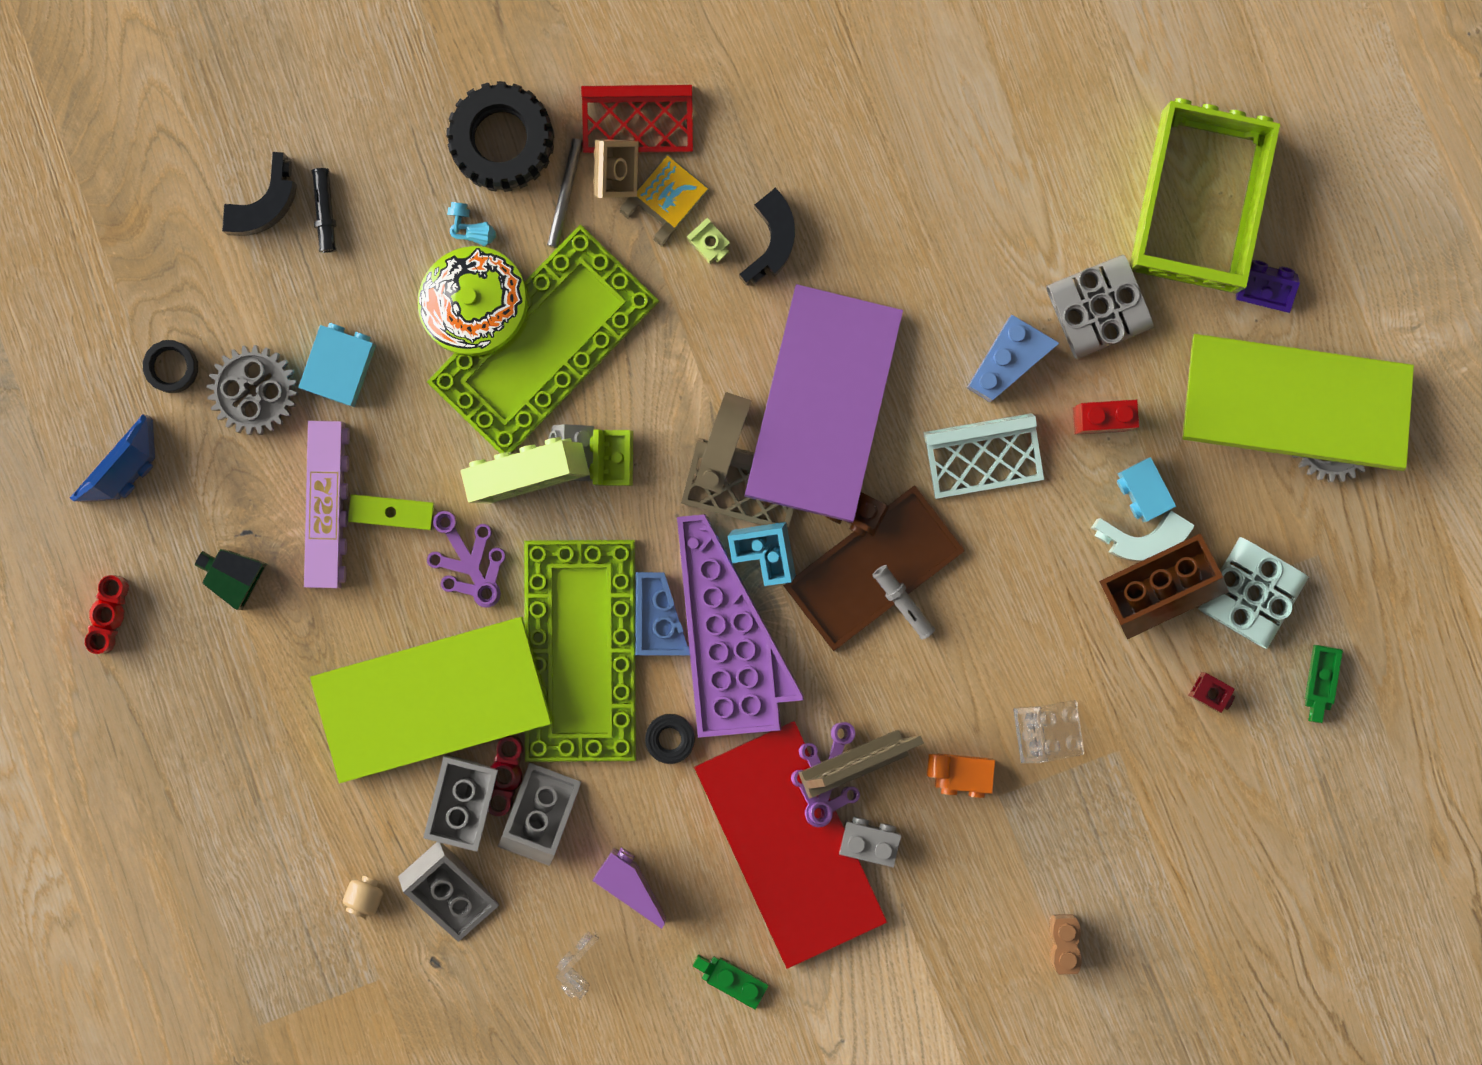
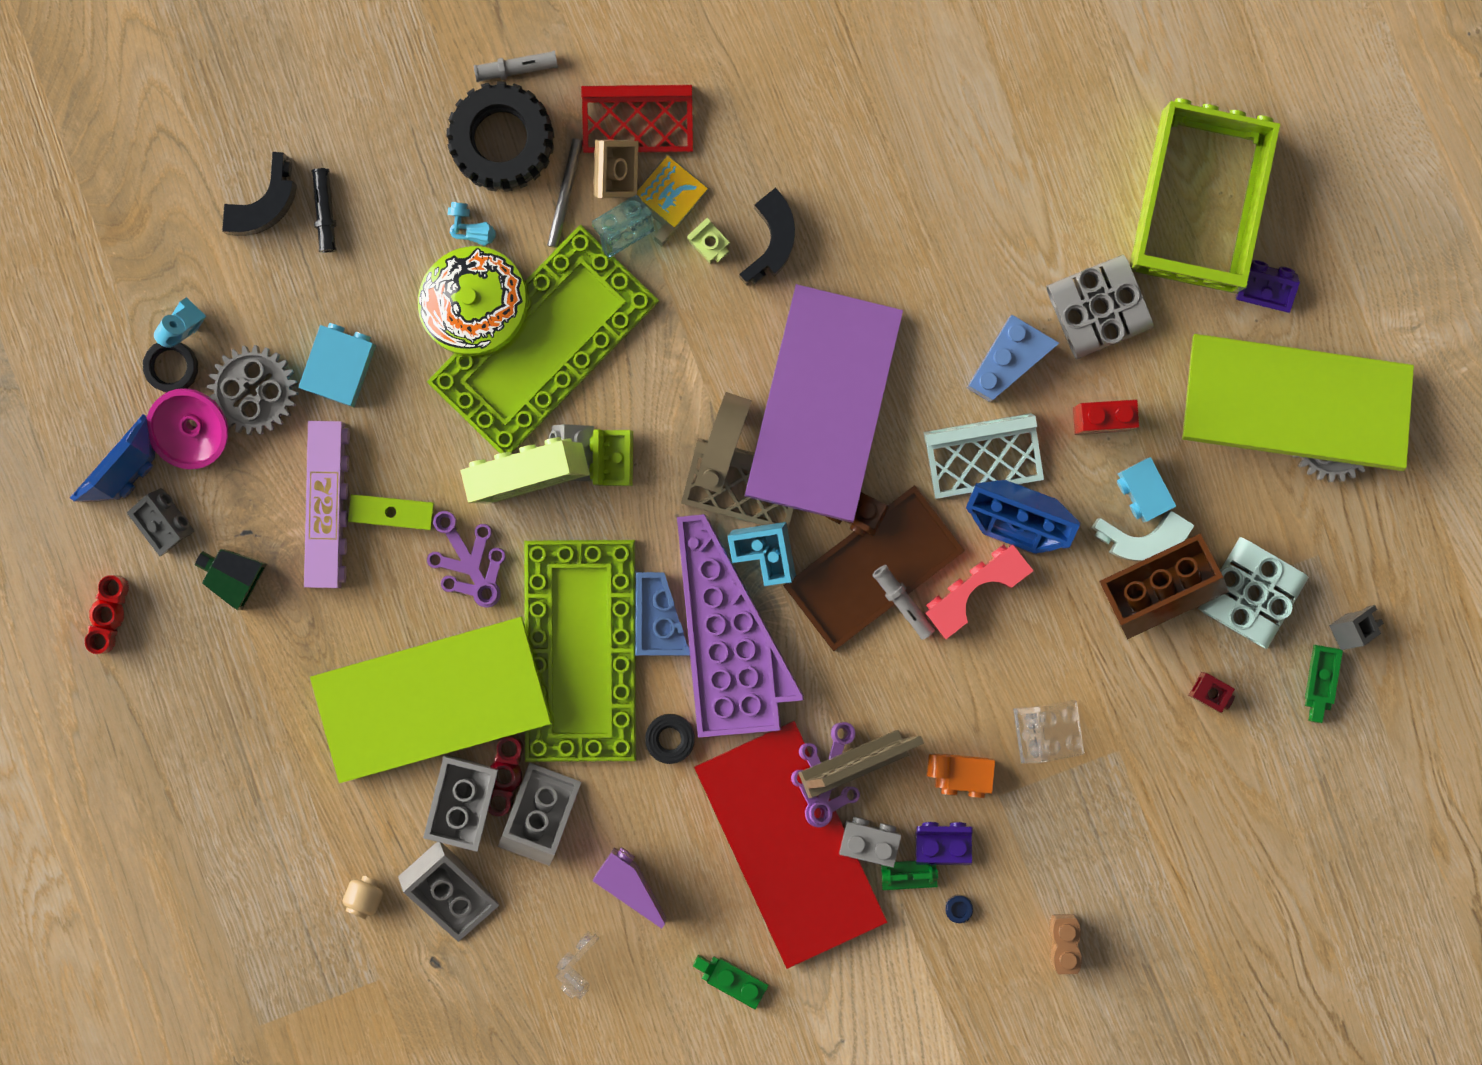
none -> dark grey bracket [127,488,194,557]
none -> dark pink dish [147,389,229,469]
none -> medium azure leg [154,297,206,348]
none -> light grey pin [473,50,558,83]
none -> clear light blue bracket [592,195,654,258]
none -> green hinge [881,860,938,890]
none -> dark purple bracket [916,822,973,865]
none -> coral arch [924,544,1033,639]
none -> dark blue tile [945,895,973,923]
none -> blue wedge [966,480,1080,554]
none -> dark grey brick [1329,605,1384,650]

